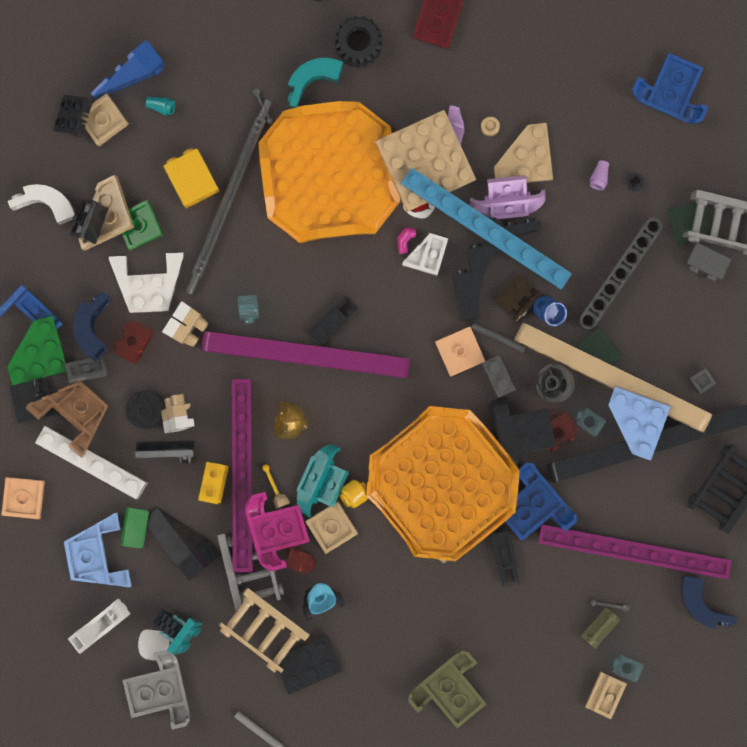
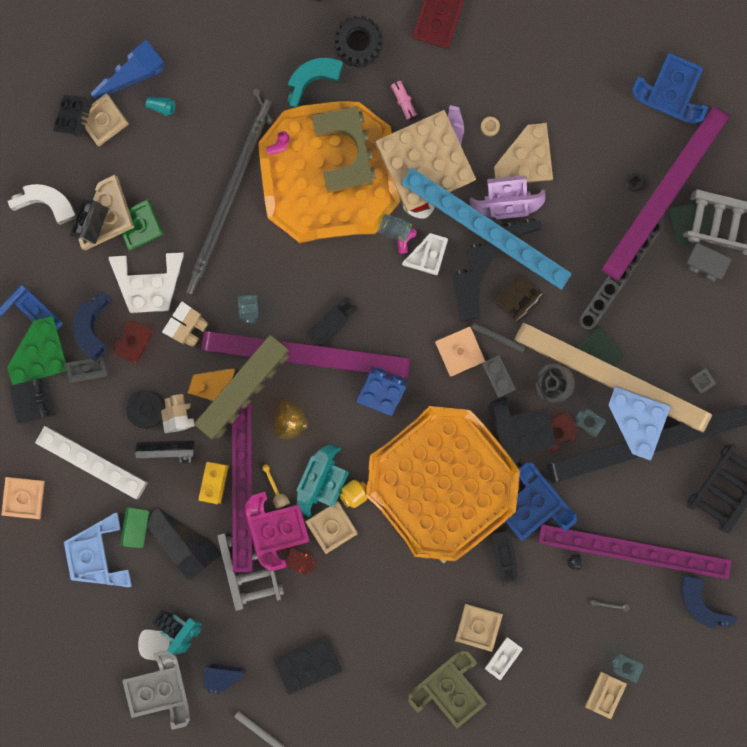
medium nougat wing [26,381,108,458] -> none
white arch [68,598,130,654] -> none
yellow panel [164,148,220,209] -> none
tan fence [218,587,309,673] -> none
medium azure cap [302,583,345,621] -> none
blue wheel [533,295,567,326] -> none
olive hinge [581,607,620,649] -> none
lavender cone [589,160,609,190] -> none
none -> light orange wing [188,368,236,401]
none -> olive brick [194,335,290,439]
none -> dark blue slope [203,663,246,694]
none -> dark pink arm [266,131,290,156]
none -> olive arch [312,106,376,194]
none -> blue plate [356,367,407,416]
none -> clear light blue brick [378,214,412,242]
none -> bright pink pin [391,81,418,120]
none -> tan plate [455,603,503,652]
none -> white plate [484,637,523,680]
none -> black hinge [568,554,581,570]
none -> magenta beam [601,106,730,281]

